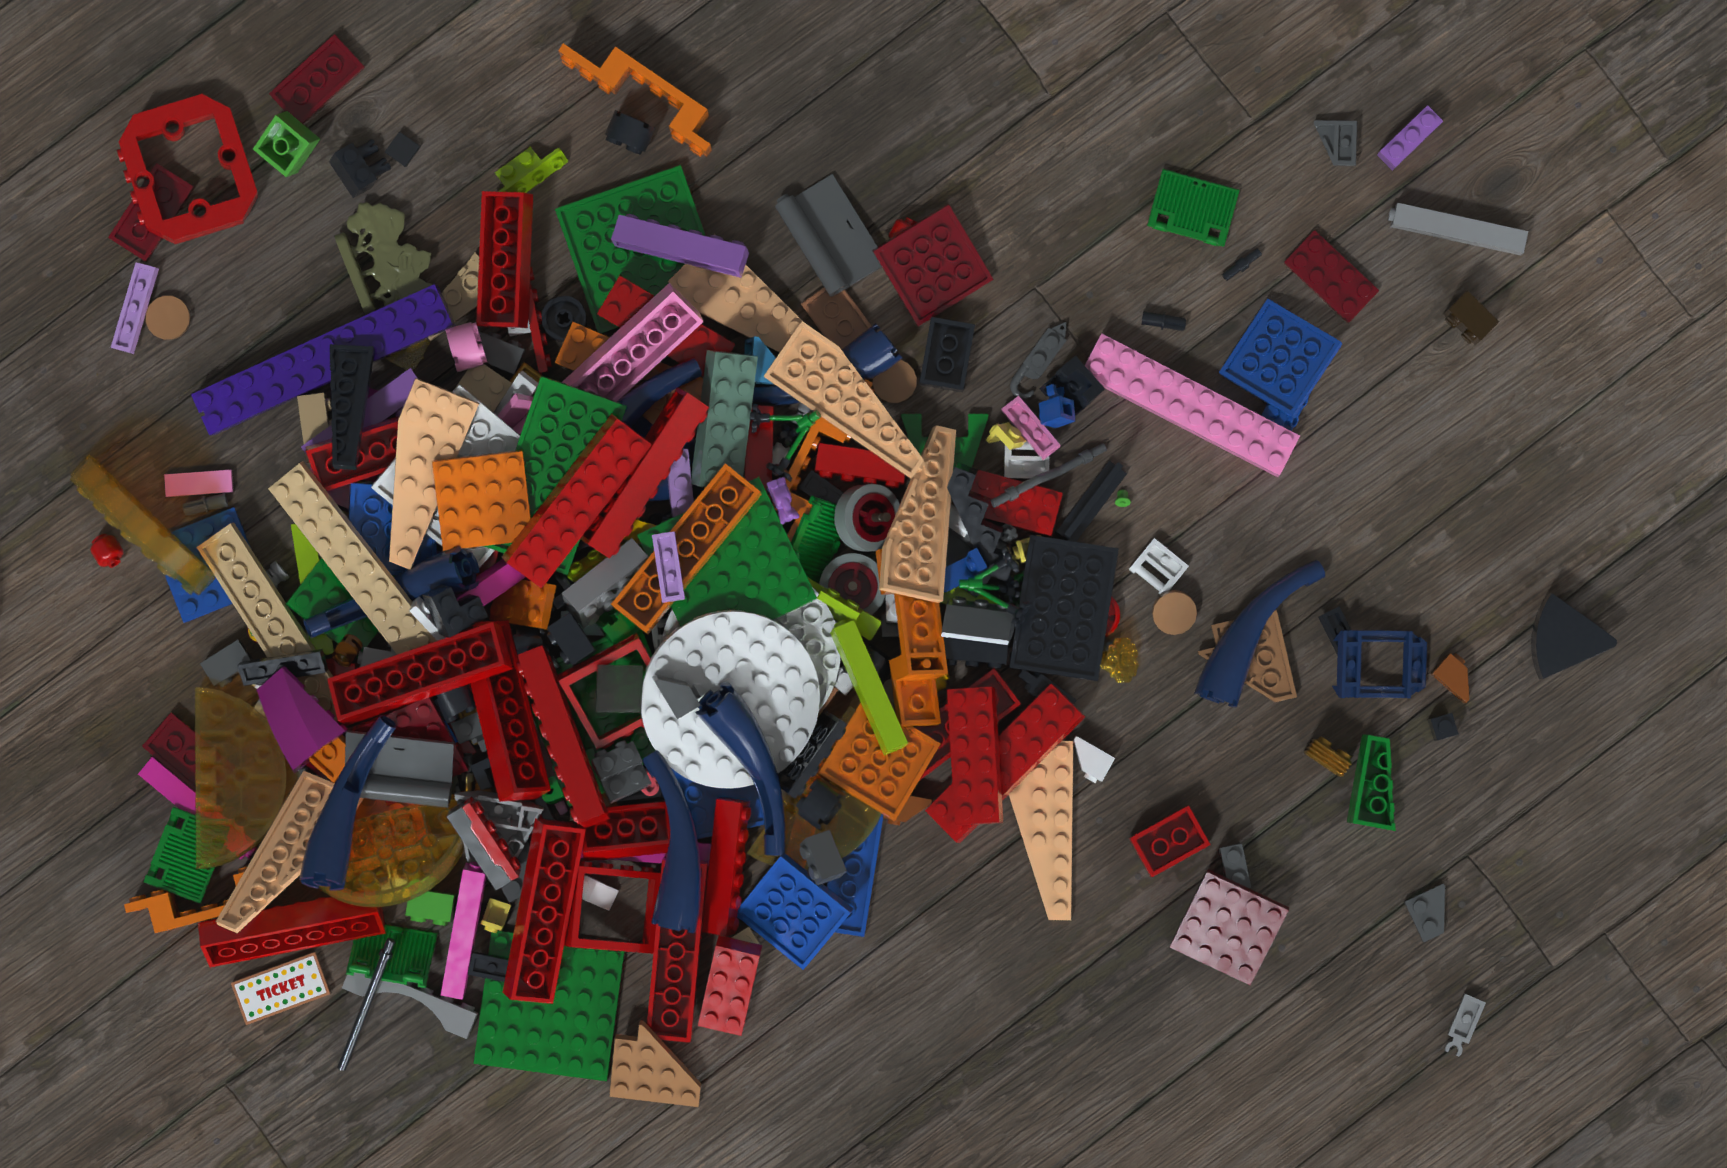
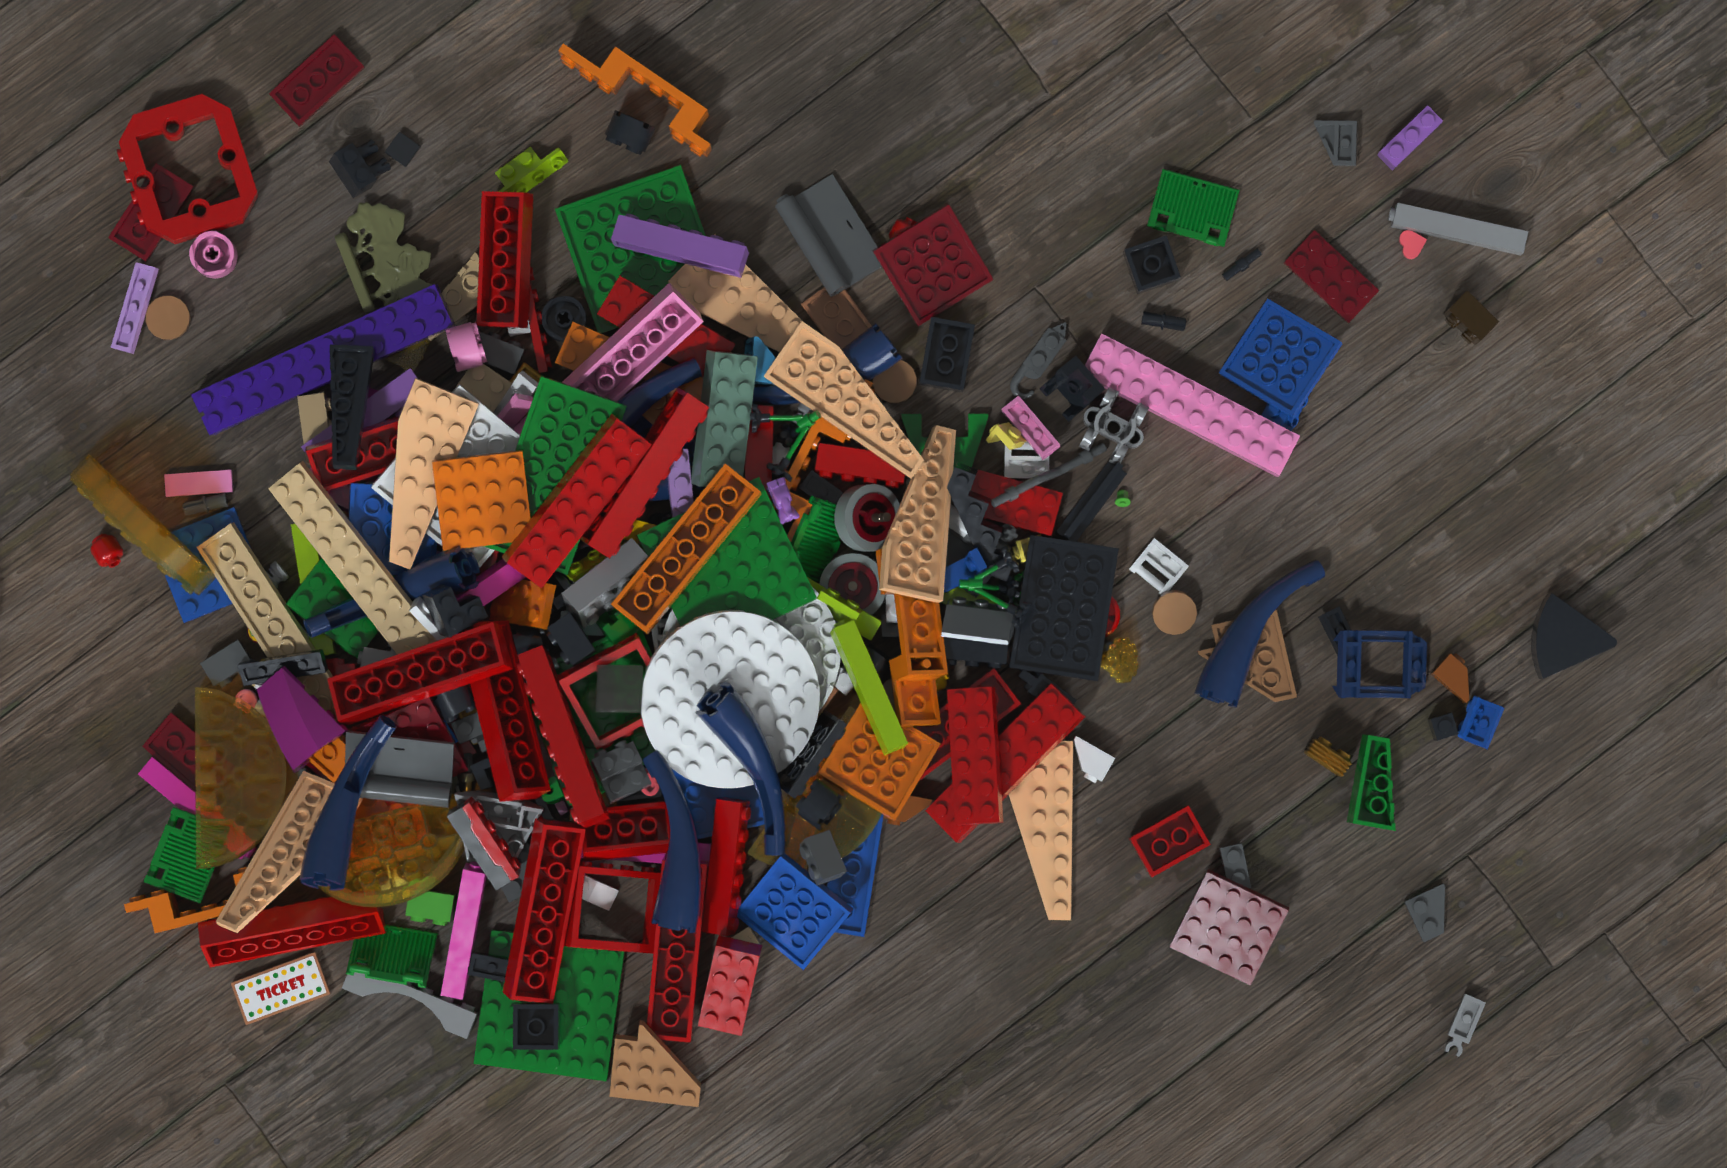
bright green brick [253,111,320,177] -> none
reddish brown piece [332,634,363,667] -> none
black bar [337,938,395,1071] -> none
light yellow bracket [480,898,511,934] -> none
lavender plate [652,531,685,603] -> none
dark grey slope [652,675,701,719] -> none
blue brick [1039,384,1075,429] -> none
none -> bright pink brick [189,231,238,279]
none -> tile [235,689,258,712]
none -> black brick [513,1003,560,1050]
none -> light grey piece [1079,387,1149,465]
none -> black brick [1123,236,1181,295]
none -> coral tile [1399,230,1427,259]
none -> blue bracket [1458,696,1505,750]

